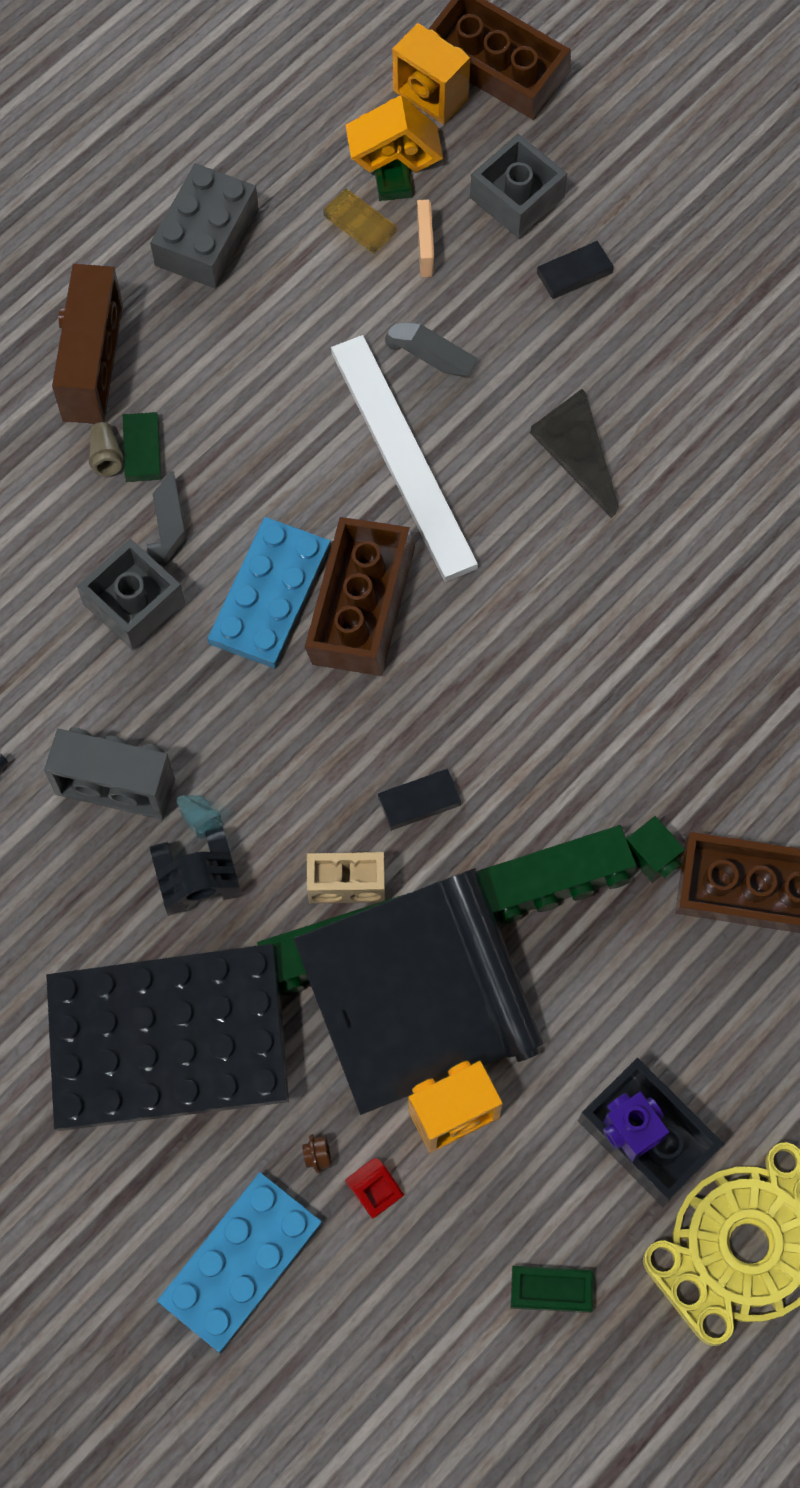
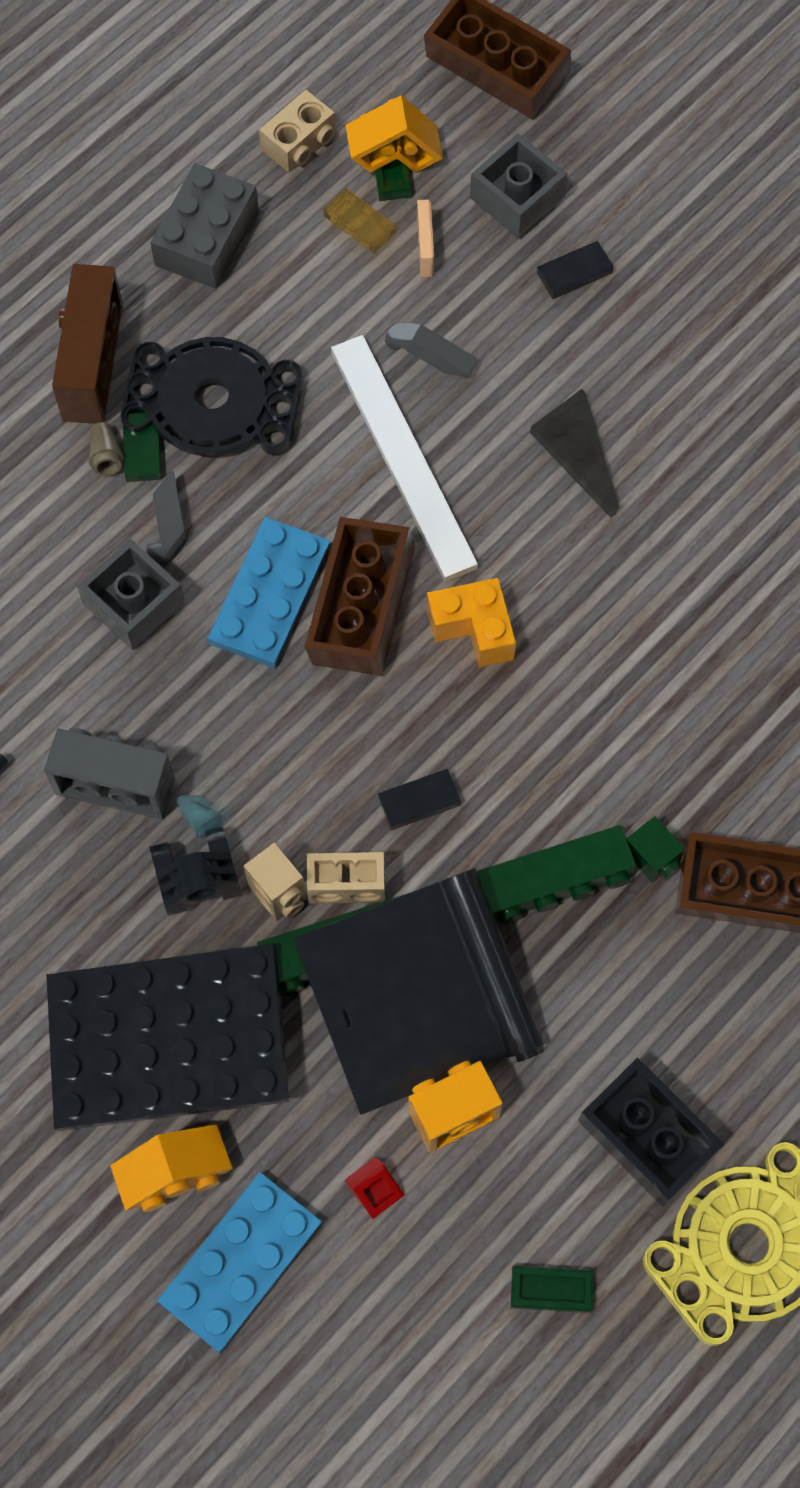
reddish brown plate [302,1134,332,1173] -> none
light orange brick [392,23,470,125] -> none
dark purple brick [603,1092,669,1162] -> none
none -> light orange brick [110,1124,233,1213]
none -> black piece [121,337,302,456]
none -> tan brick [244,843,306,922]
none -> tan brick [259,90,335,173]
none -> light orange brick [426,578,516,668]

